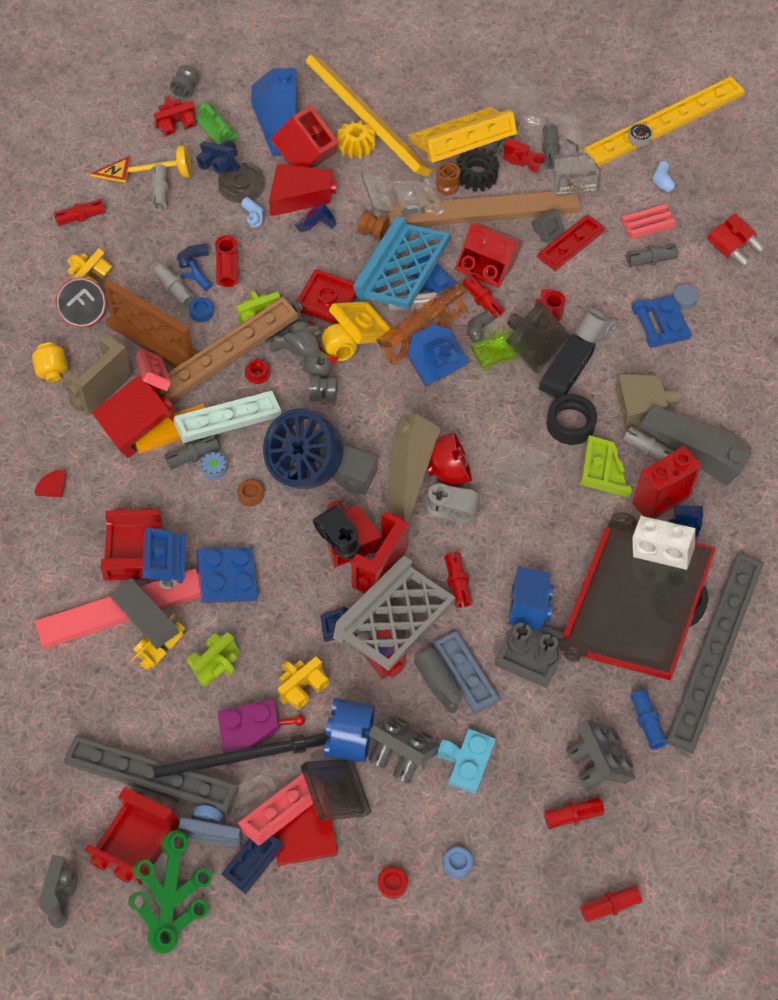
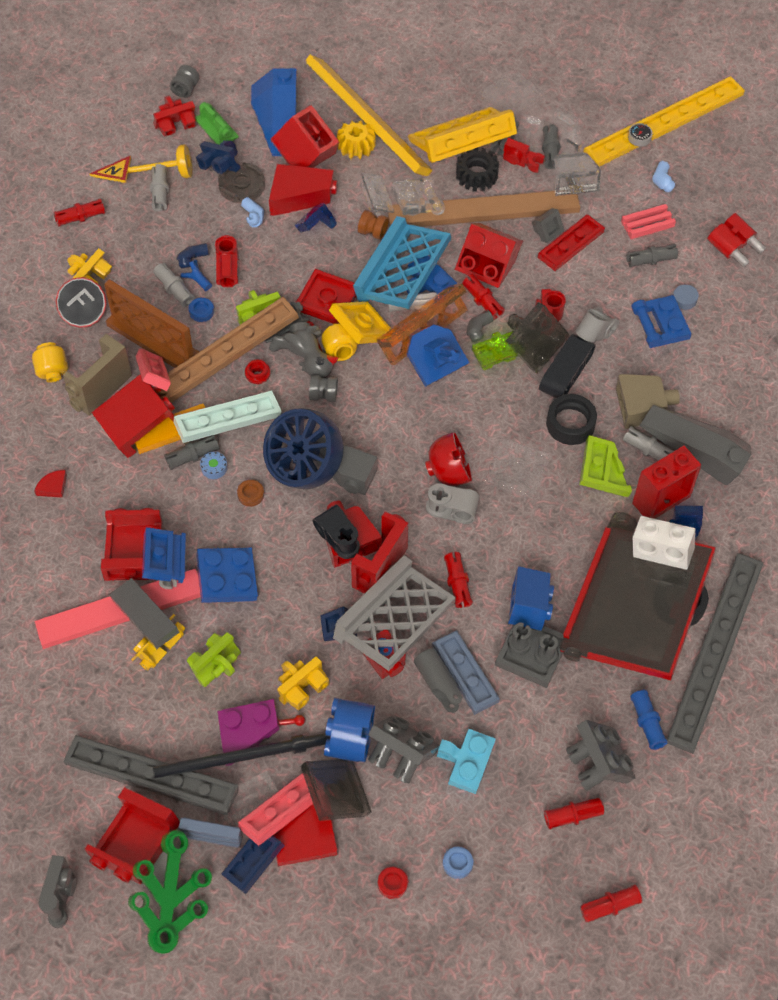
medium blue tile [191,805,223,824] -> none
dark tan wedge [388,414,440,523] -> none
dark orange wheel [436,162,460,196] -> none

